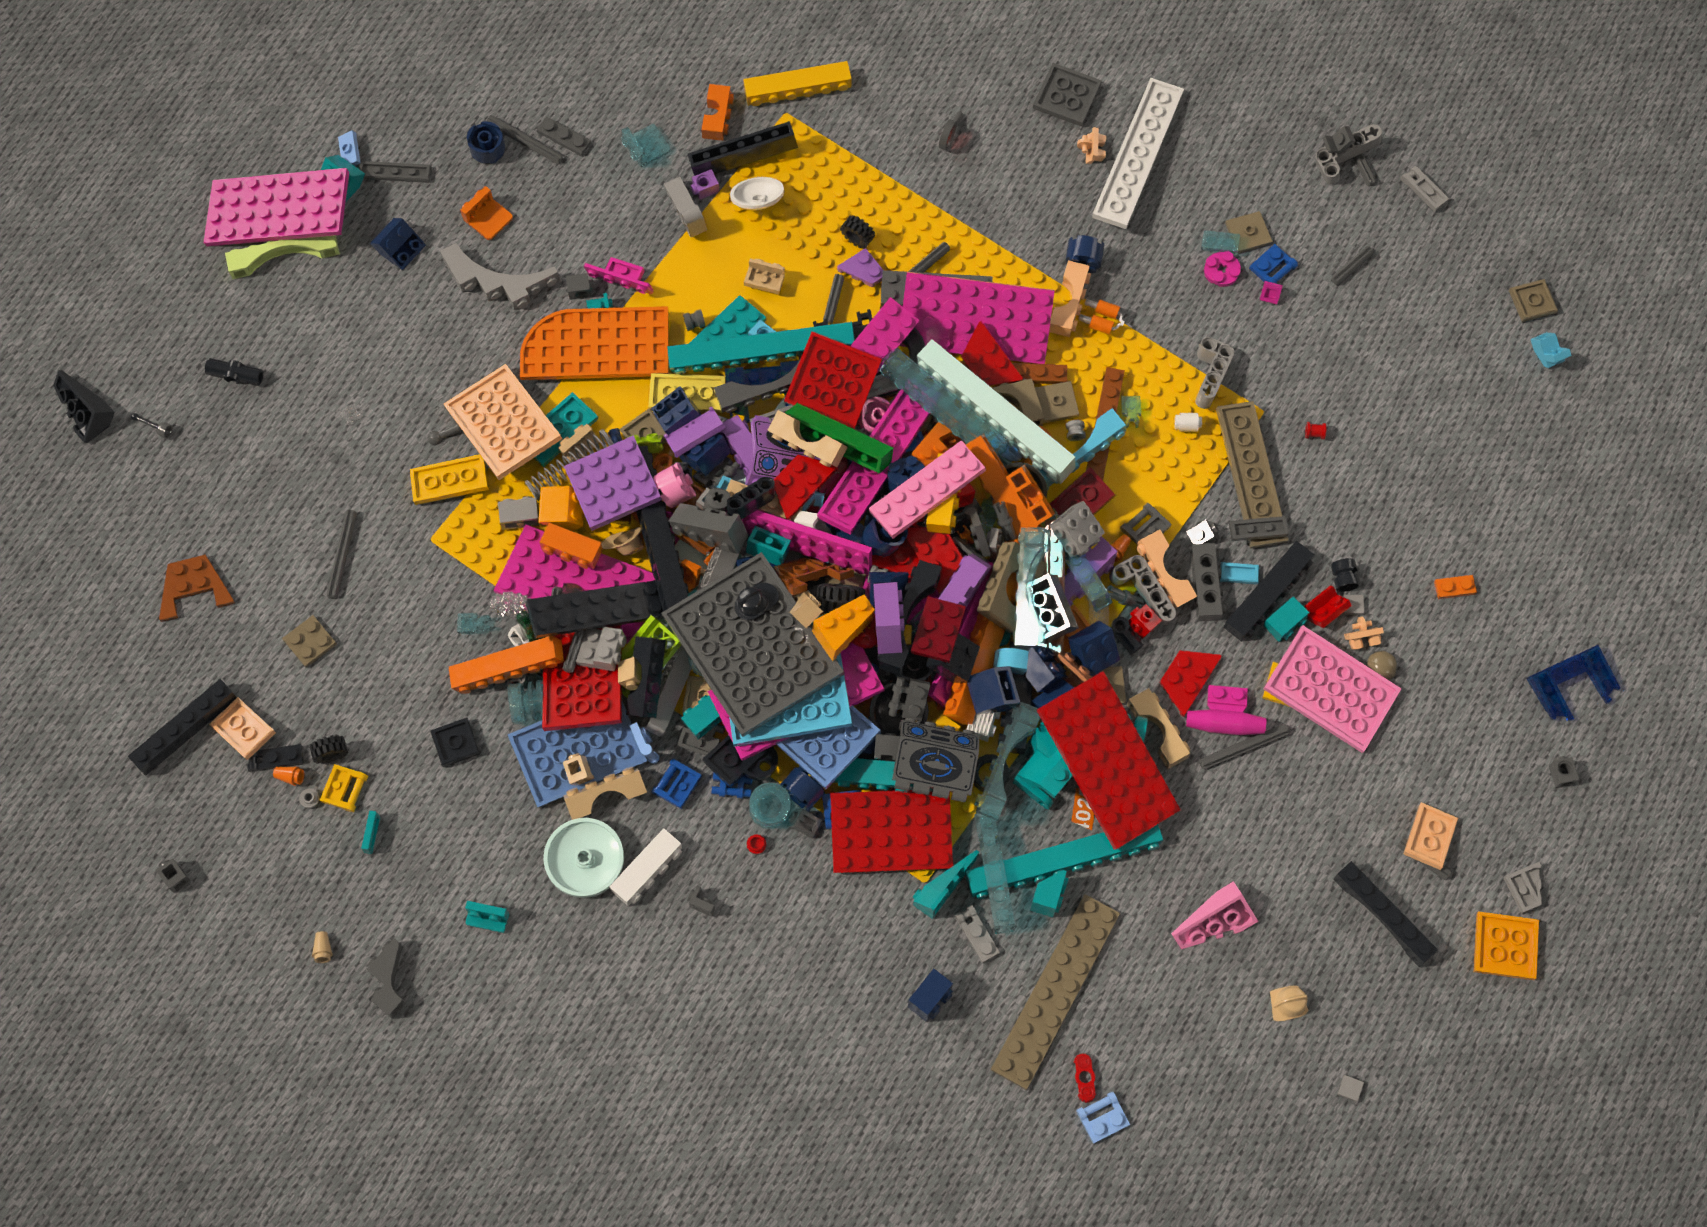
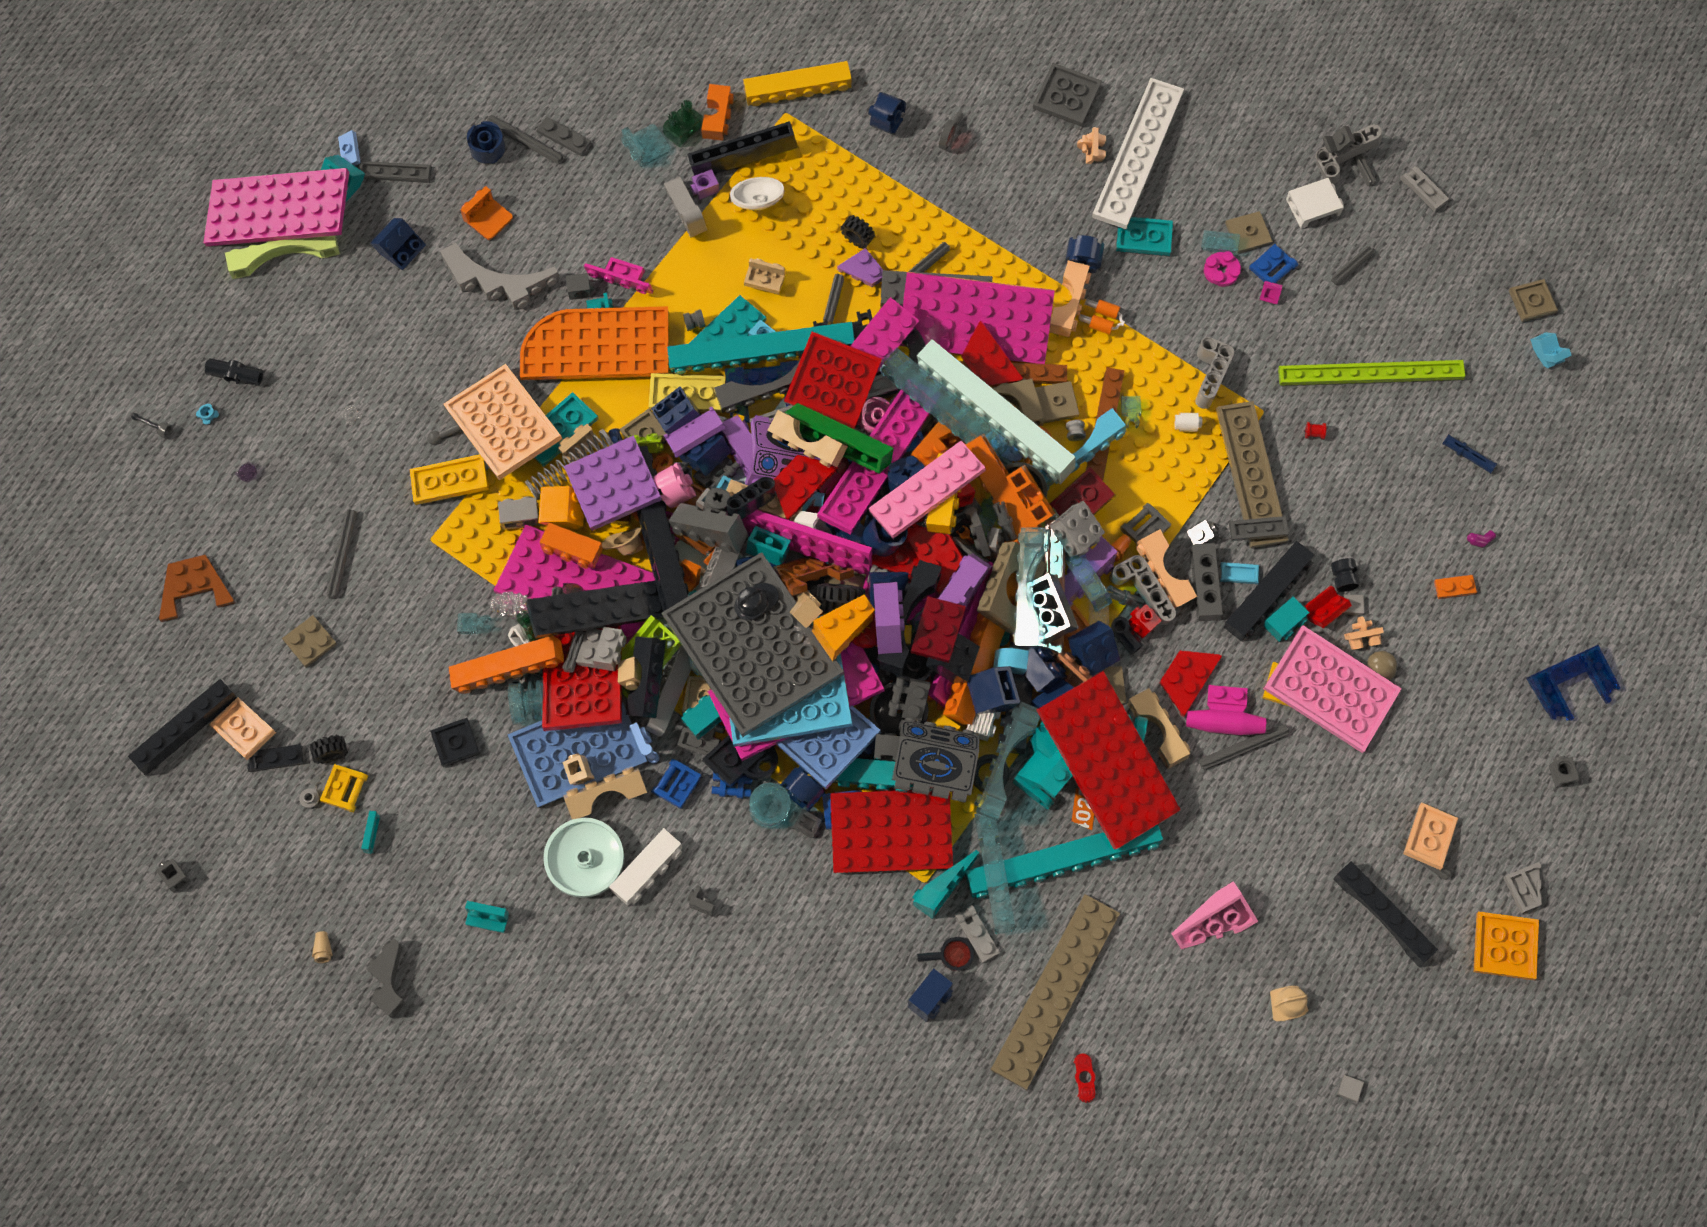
black wedge [53,370,114,443] -> none
orange cone [273,766,304,786] -> none
red plate [747,834,766,854] -> none
teal slope [1030,870,1069,918] -> none
light blue plate [1076,1091,1130,1144] -> none
none -> medium azure plate [196,404,219,425]
none -> clear purple plate [235,461,257,482]
none -> clear green brick [663,100,703,147]
none -> dark blue brick [868,92,906,134]
none -> piece [917,937,974,972]
none -> teal plate [1116,217,1173,256]
none -> lime plate [1278,360,1465,386]
none -> white panel [1286,178,1344,229]
none -> dark blue pin [1442,434,1497,474]
none -> magenta arm [1467,530,1496,548]

